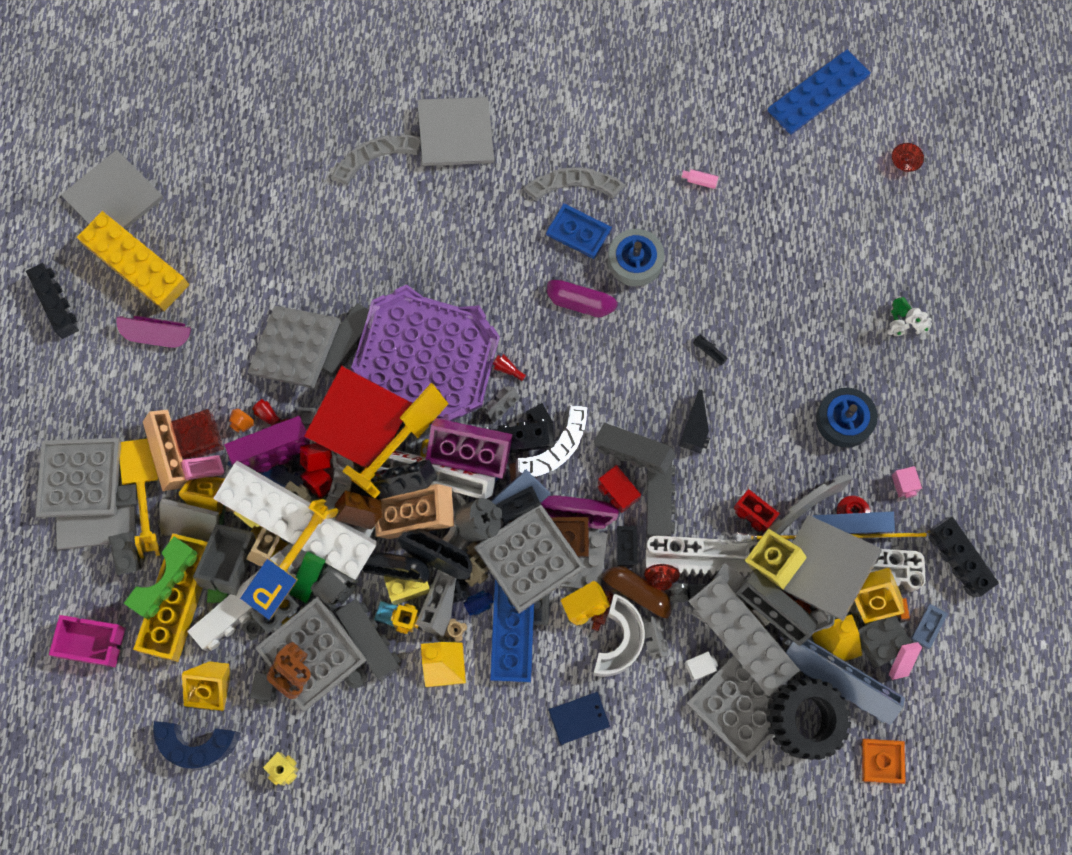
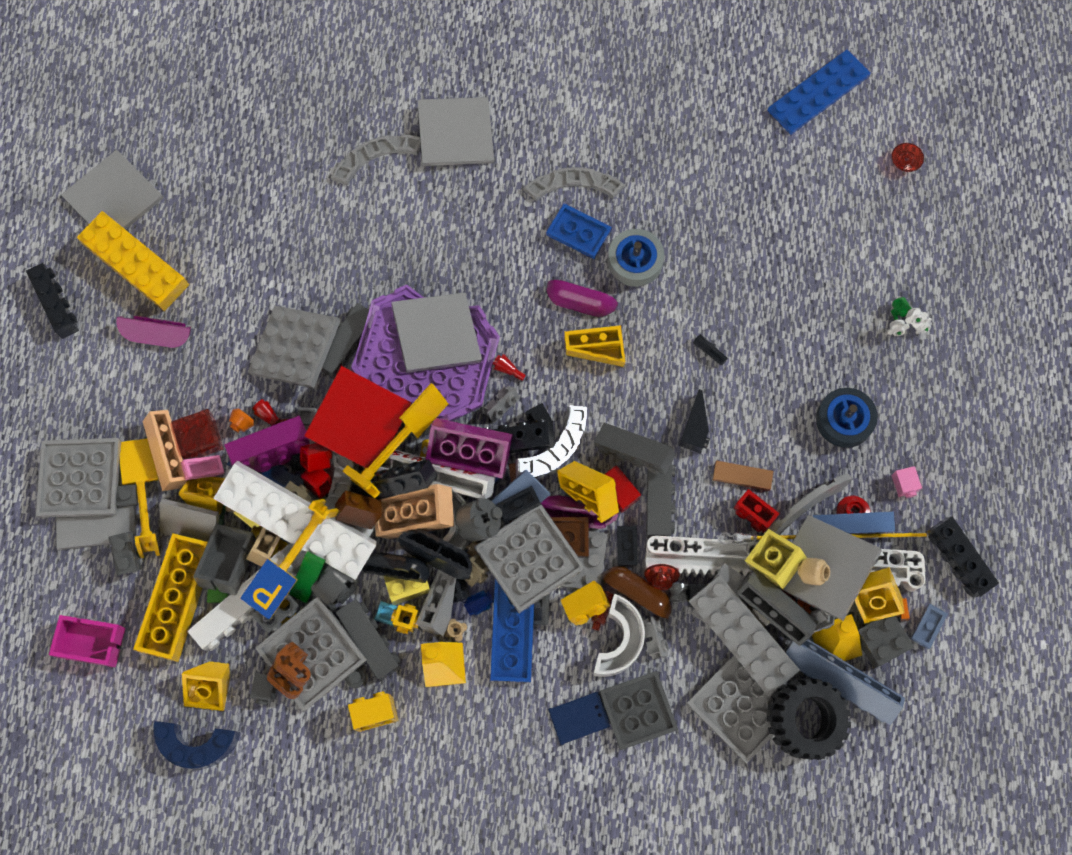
bright green arch [124,537,198,620] -> none
dark grey plate [242,617,265,640] -> none
light yellow brick [263,752,299,786] -> none
bright pink cylinder [682,169,719,189] -> none
white brick [684,652,718,682] -> none
orange tile [862,739,905,784] -> none
bright pink tile [889,642,922,680] -> none
none -> yellow brick [348,691,399,732]
none -> light grey tile [391,293,482,373]
none -> yellow wedge [557,461,619,523]
none -> yellow wedge [564,325,625,367]
none -> dark grey plate [599,671,678,751]
none -> medium nougat tile [712,460,774,491]
none -> tan head [798,558,830,586]

